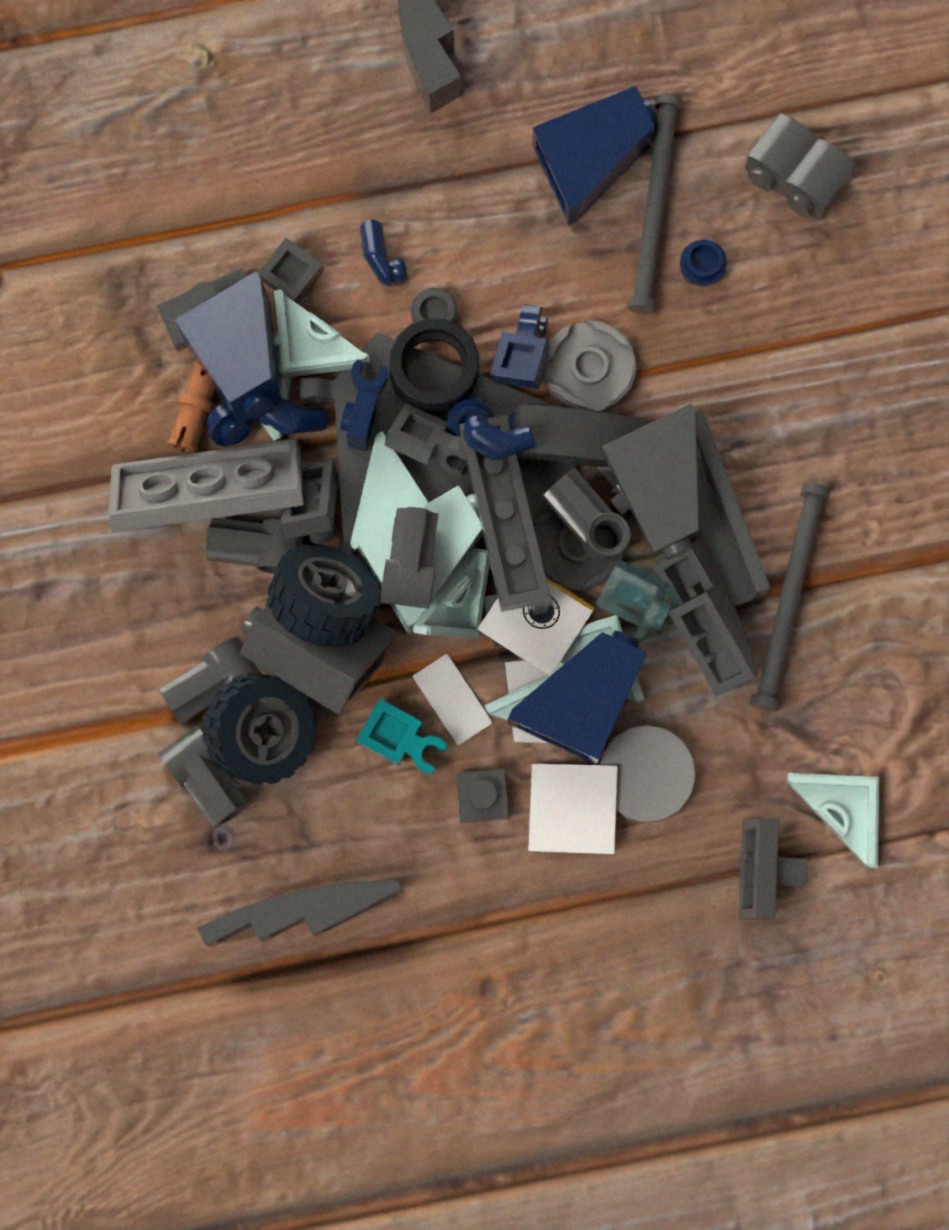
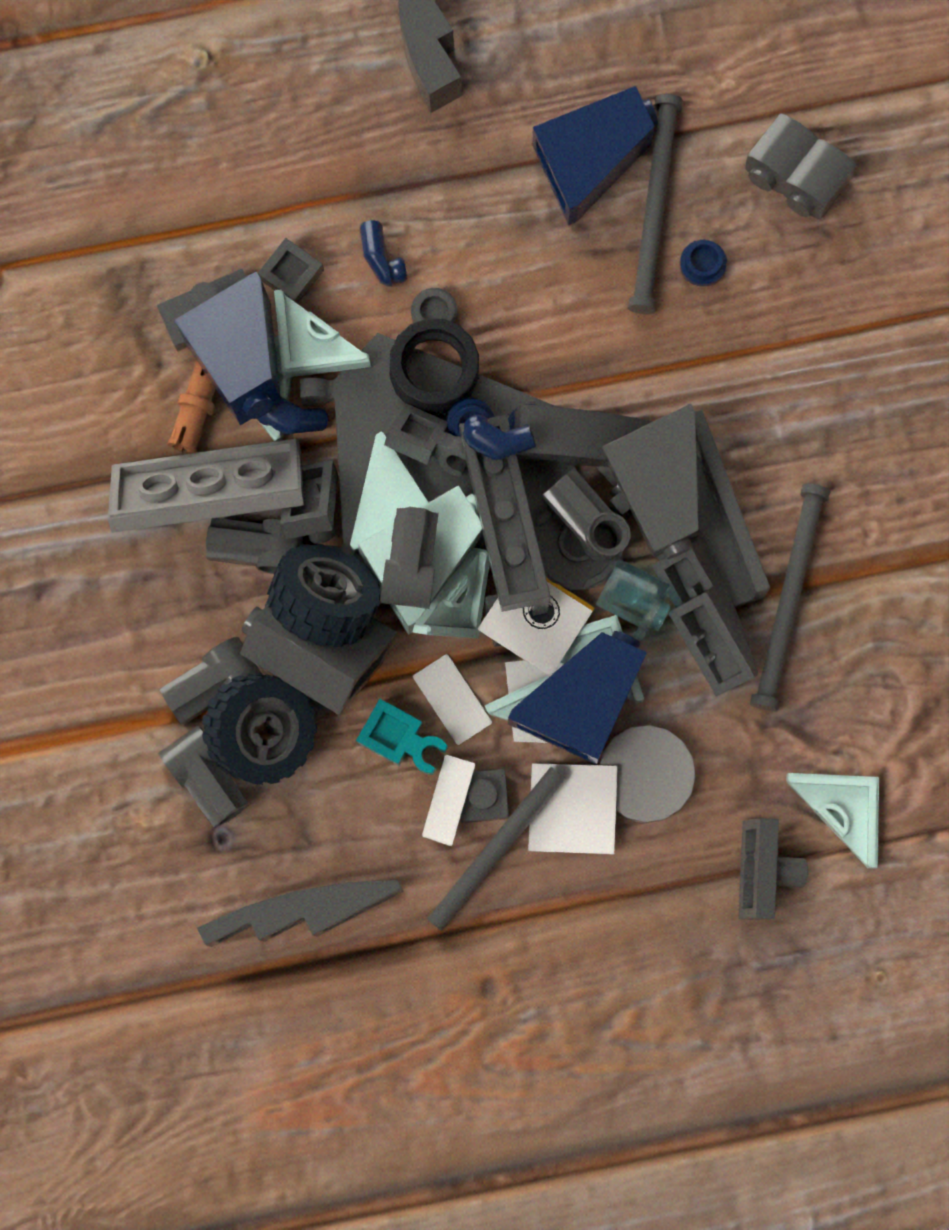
dark blue plate [207,403,253,446] -> none
dark blue plate [340,359,388,451] -> none
dark blue plate [490,304,551,389] -> none
light grey tile [543,321,636,412] -> none
none -> white sticker [422,755,475,846]
none -> dark grey bar [427,767,566,931]

